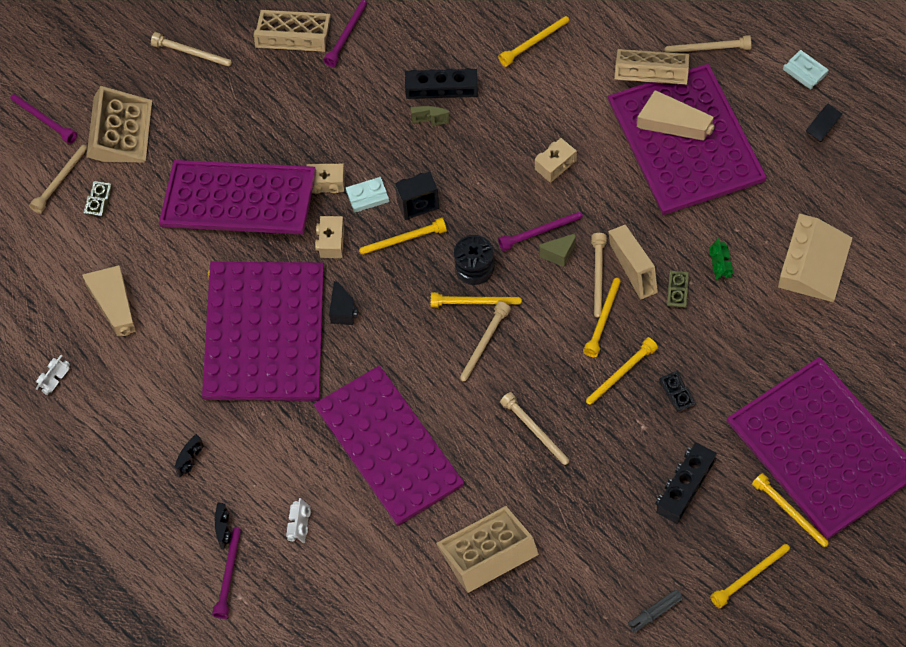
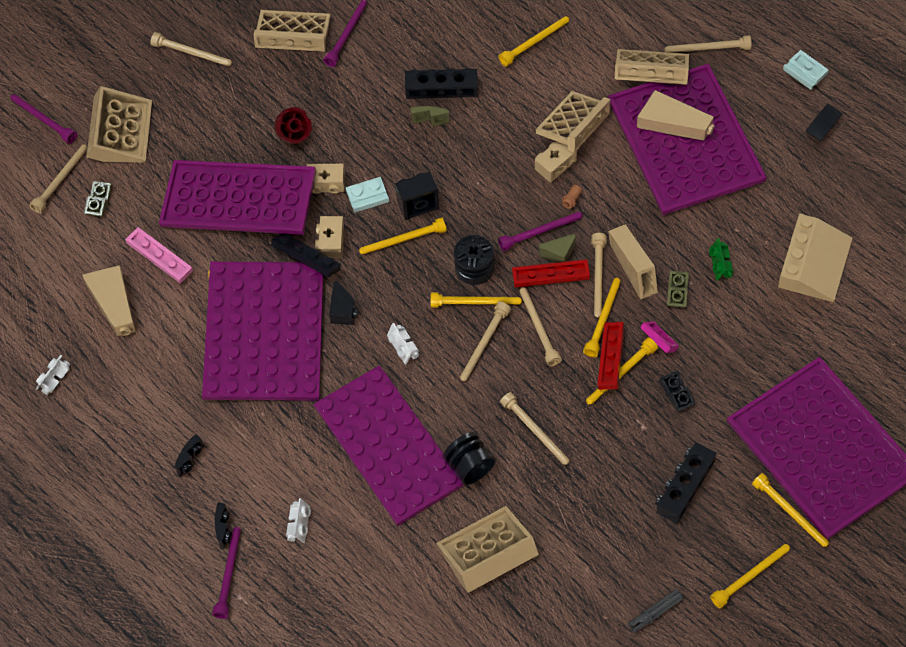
none -> bright pink plate [125,227,193,284]
none -> black plate [271,233,341,277]
none -> dark red cylinder [274,107,312,144]
none -> white hinge [387,323,419,364]
none -> black wheel [443,432,496,485]
none -> red plate [512,259,590,288]
none -> tan piece [520,287,562,366]
none -> tan fence [536,91,610,153]
none -> nougat pin [562,185,583,209]
none -> red plate [597,322,625,390]
none -> dark pink plate [640,321,679,353]

